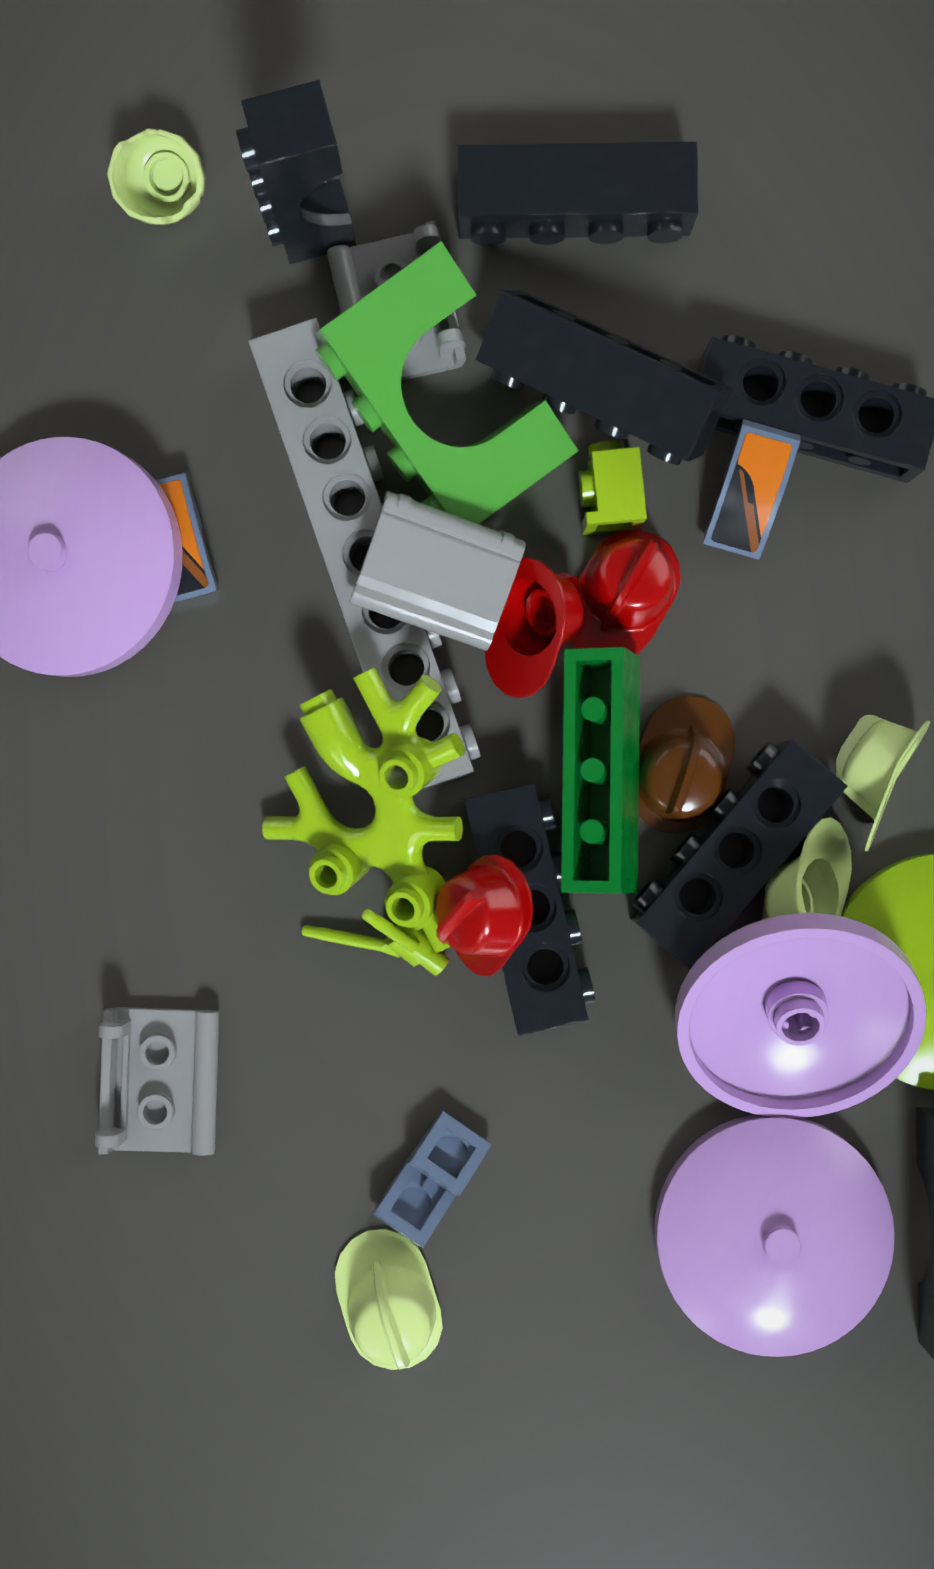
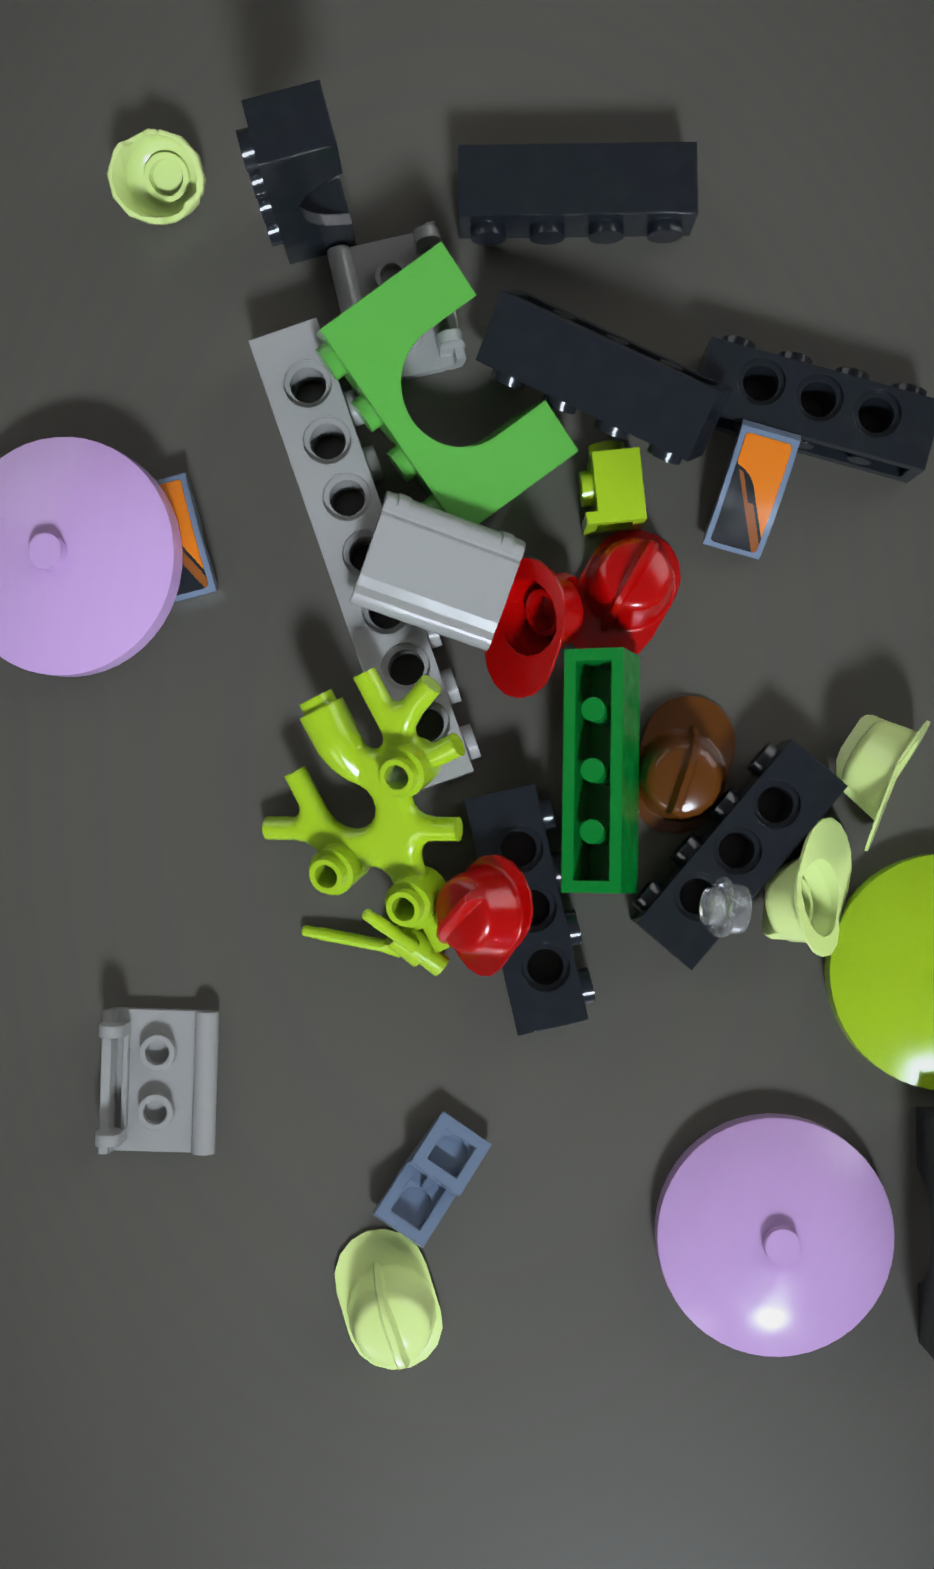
lavender dish [675,913,926,1118] -> none
none -> clear plate [699,877,752,938]

